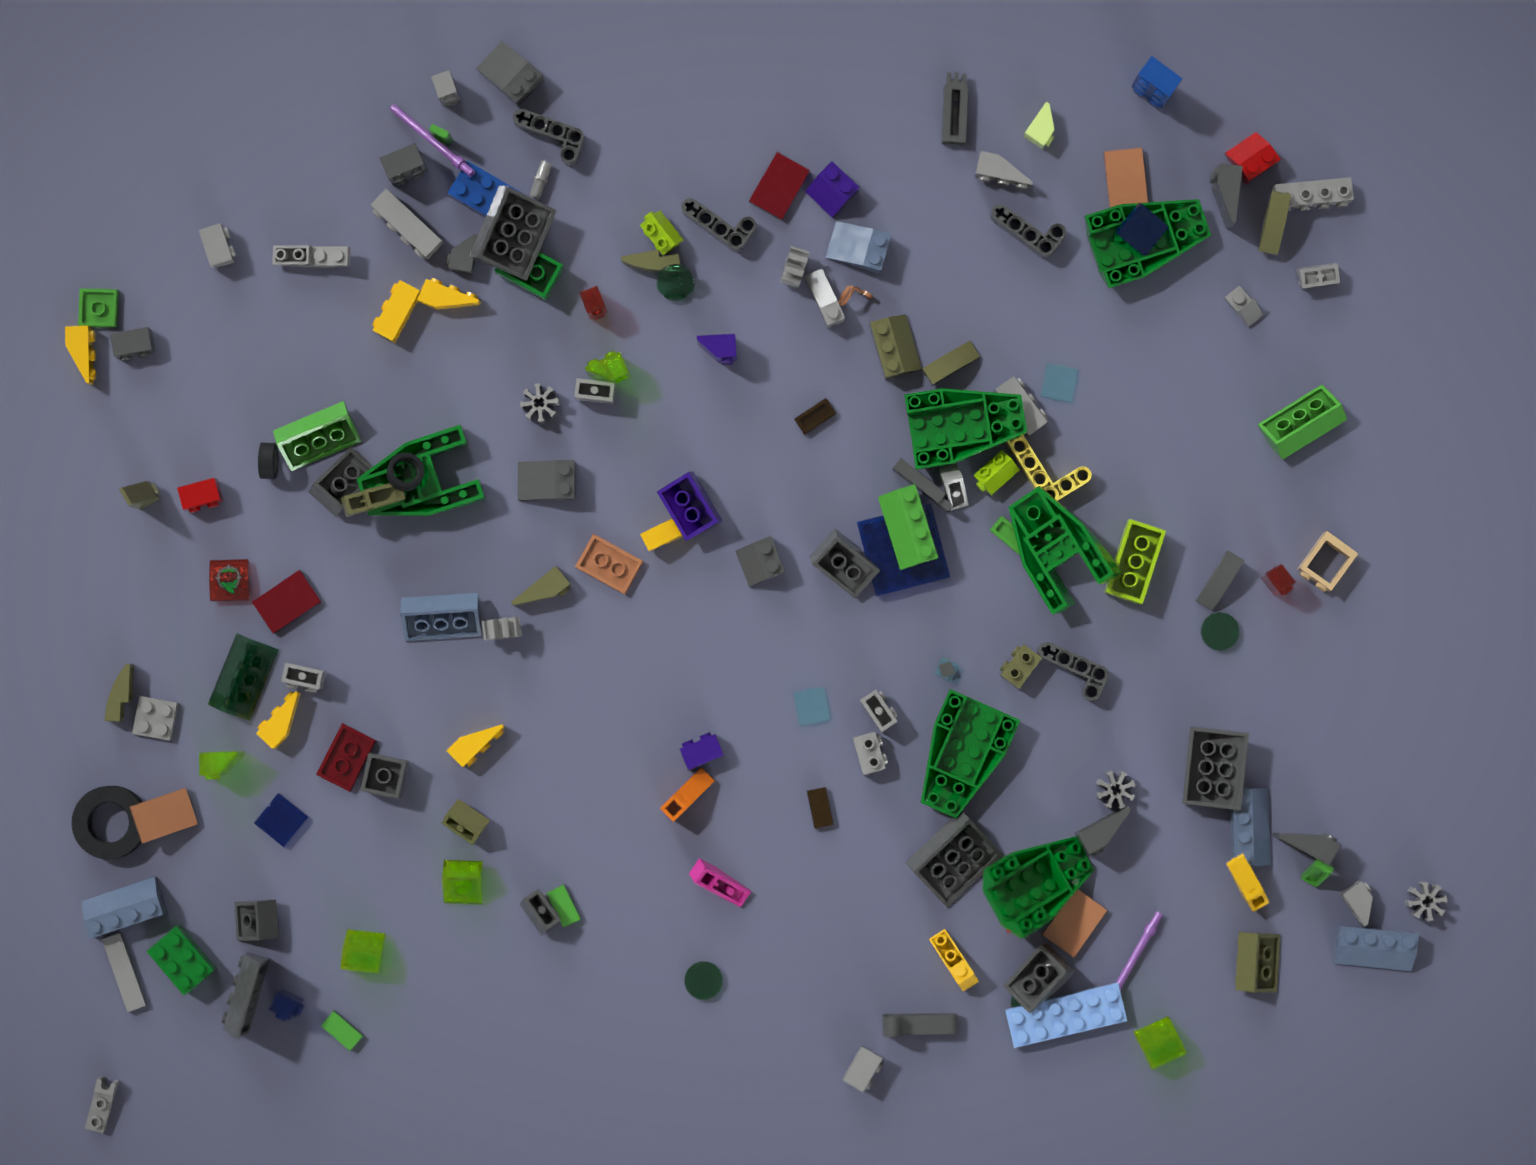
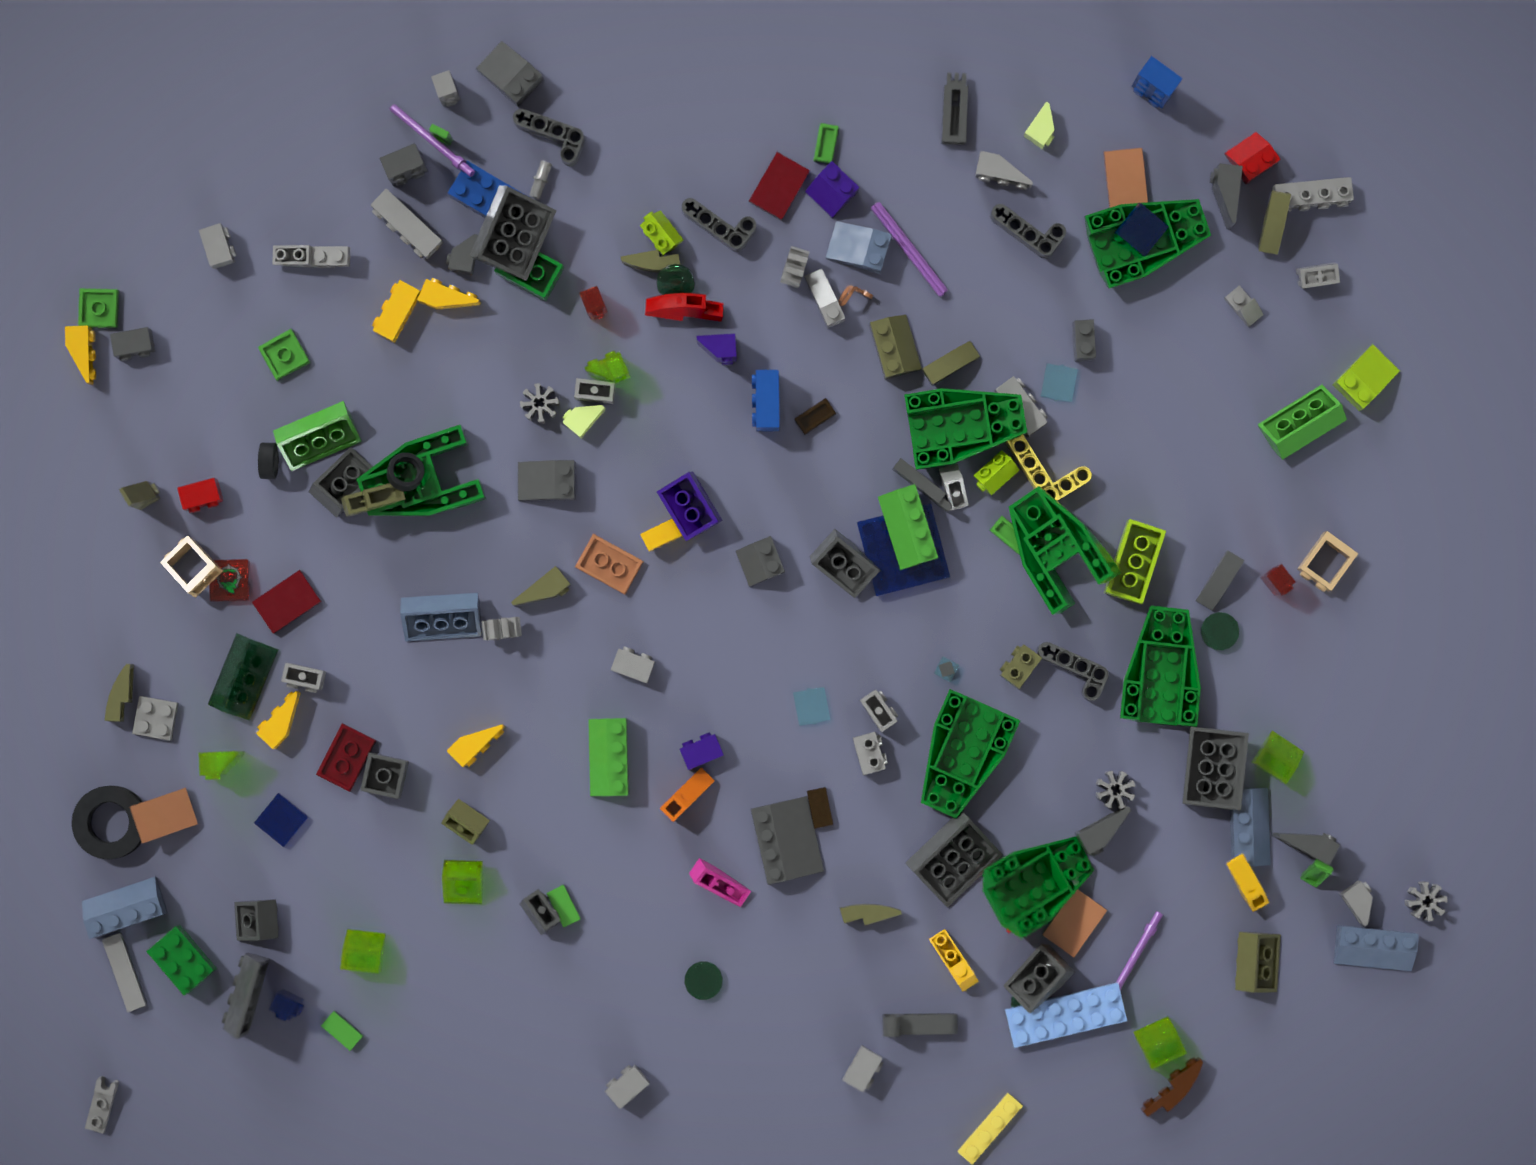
none -> window [160,536,223,598]
none -> bright green tile [258,329,310,381]
none -> yellowish green slope [563,405,606,438]
none -> bright green slope [589,718,629,796]
none -> light grey brick [605,1064,650,1109]
none -> light grey brick [611,646,655,684]
none -> red slope [645,293,723,322]
none -> dark grey slope [751,796,824,885]
none -> blue brick [752,370,779,431]
none -> bright green tile [813,123,839,164]
none -> olive slope [840,904,902,925]
none -> medium lavender axle [871,202,947,297]
none -> light yellow plate [957,1093,1023,1165]
none -> dark grey brick [1072,319,1096,361]
none -> green wedge [1120,606,1201,727]
none -> reddish brown slope [1141,1057,1203,1117]
none -> clear neon green slope [1251,731,1304,784]
none -> lime slope [1332,344,1400,411]

